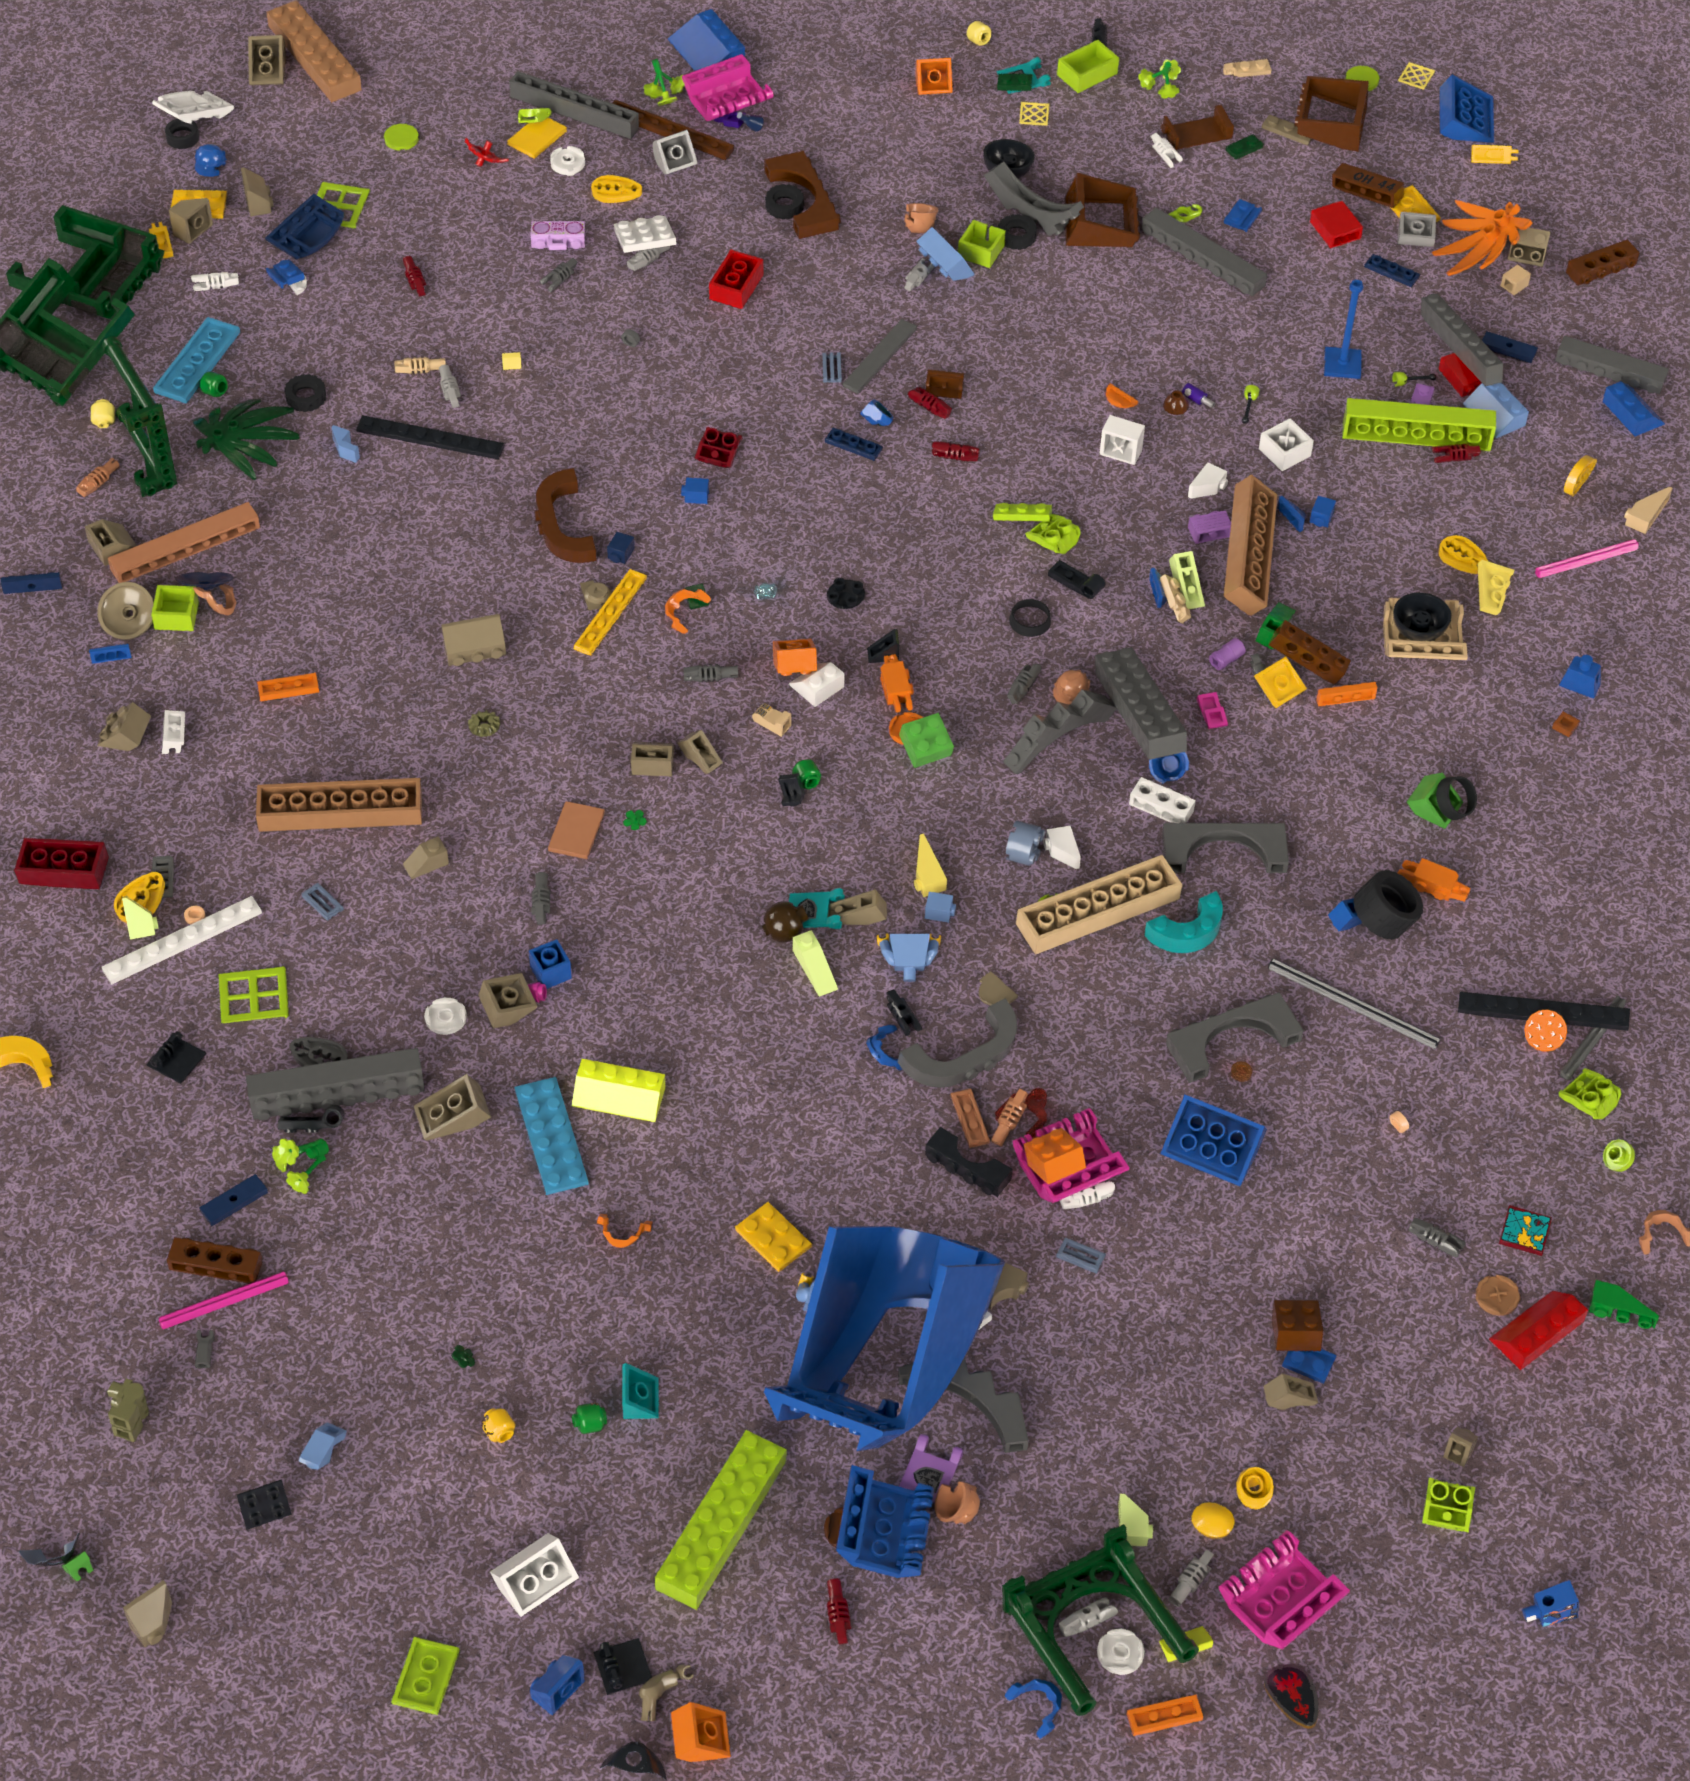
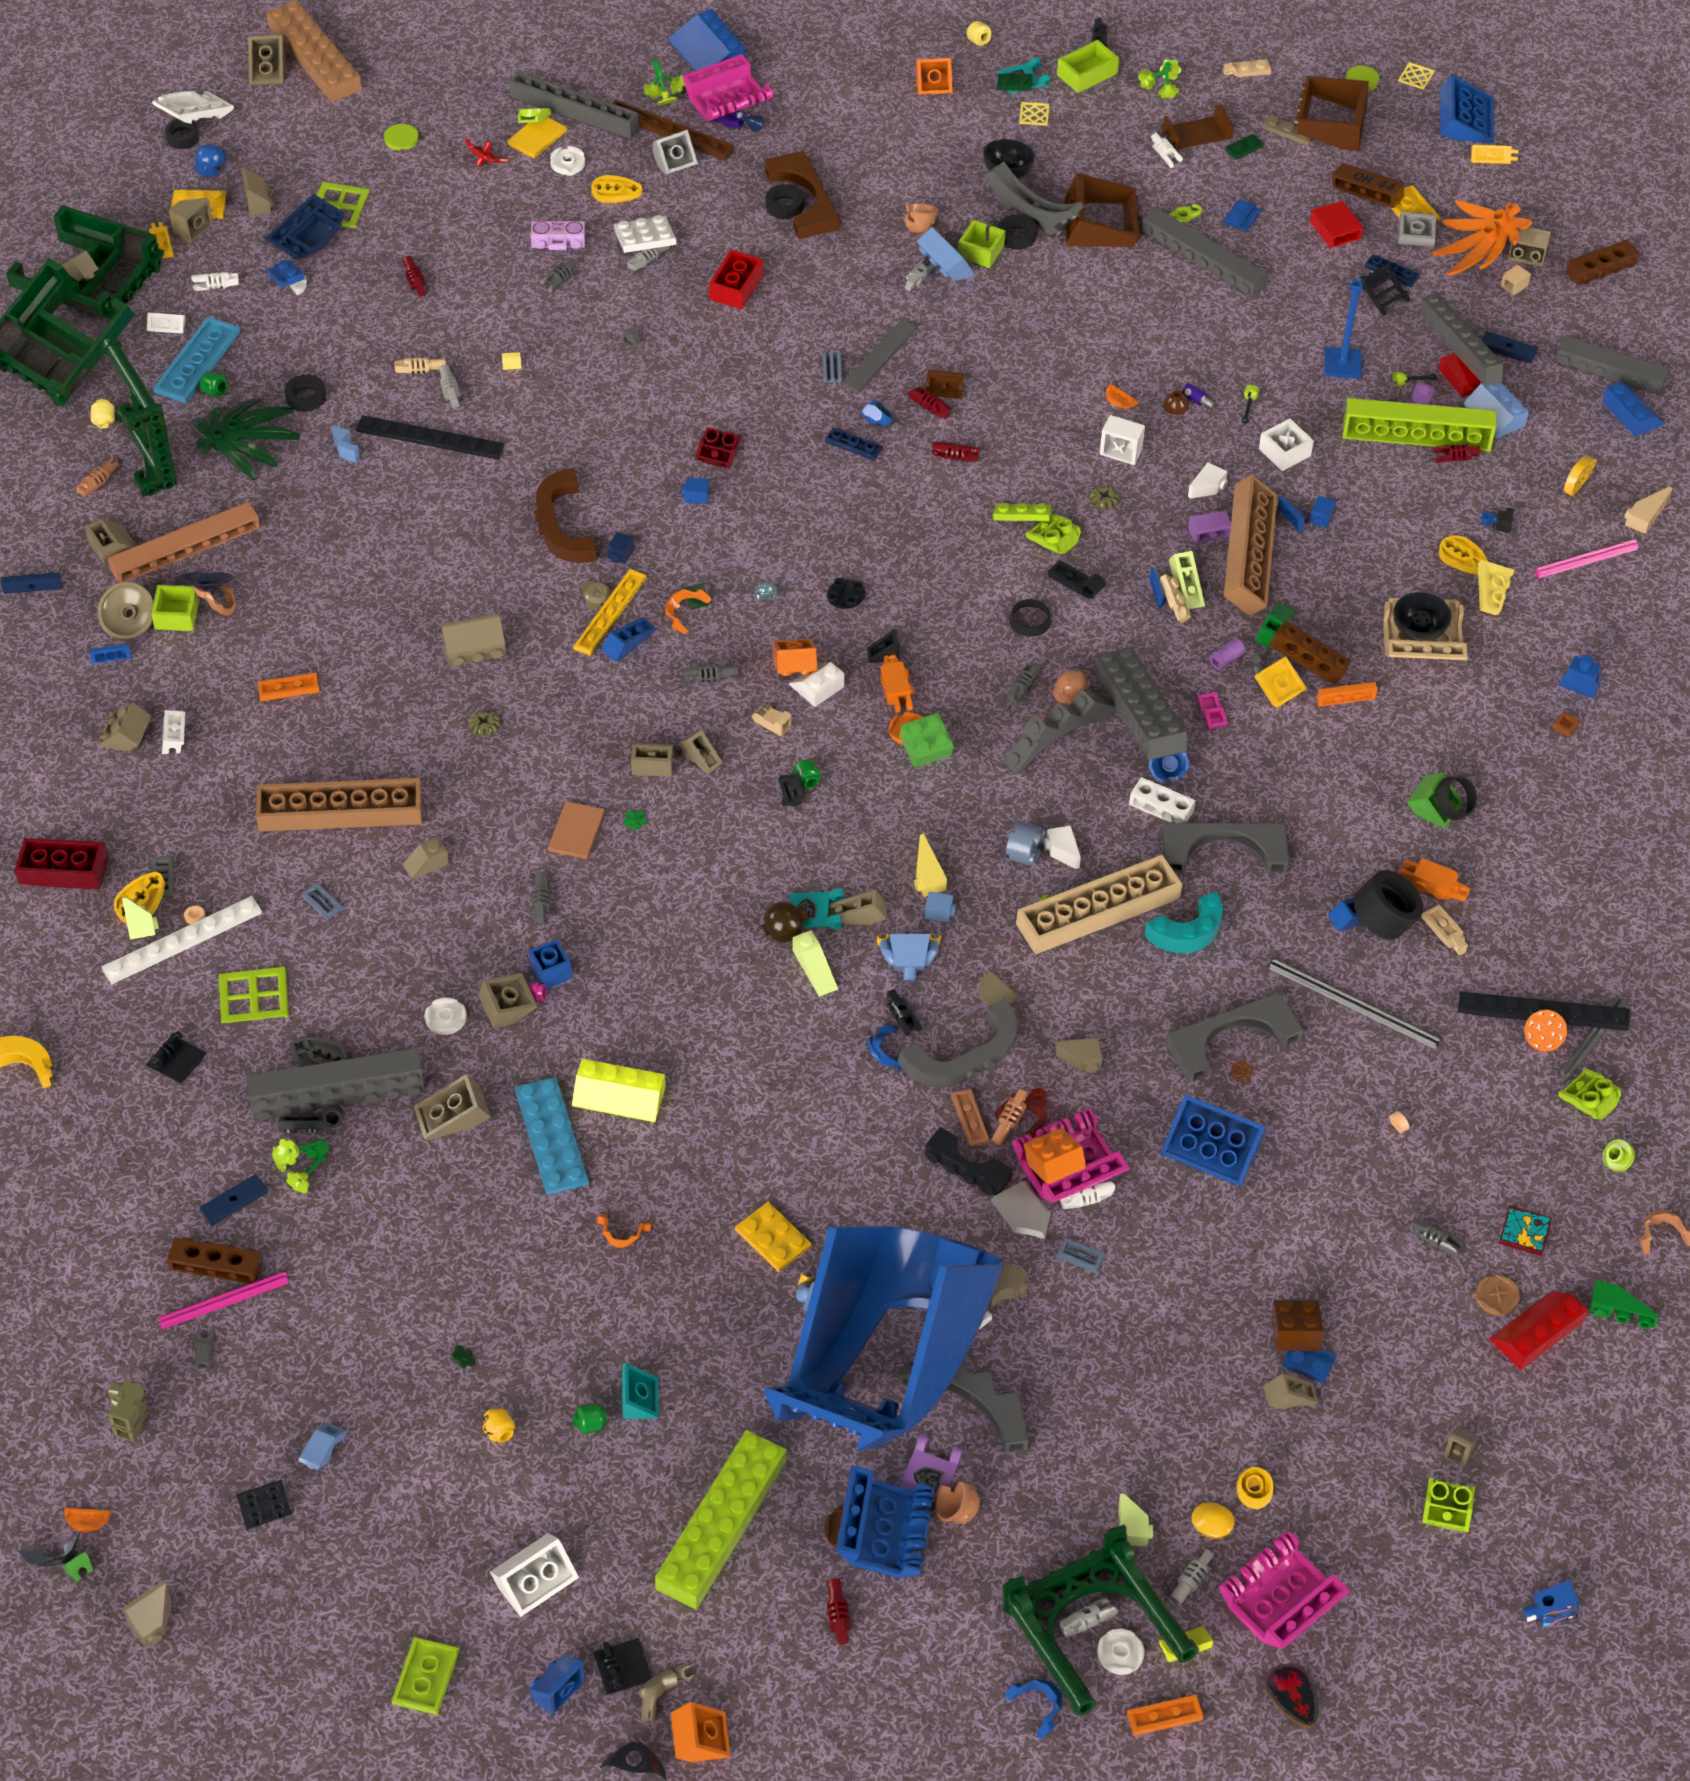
none -> dark tan slope [62,251,98,281]
none -> orange tile [64,1507,111,1533]
none -> white plate [147,313,185,334]
none -> blue slope [602,617,657,662]
none -> light grey tile [991,1181,1051,1240]
none -> dark tan slope [1055,1038,1102,1073]
none -> olive gear [1089,485,1120,510]
none -> black plate [1358,263,1410,316]
none -> tan hinge [1421,905,1468,956]
none -> pearl dark grey piece [1481,508,1514,533]

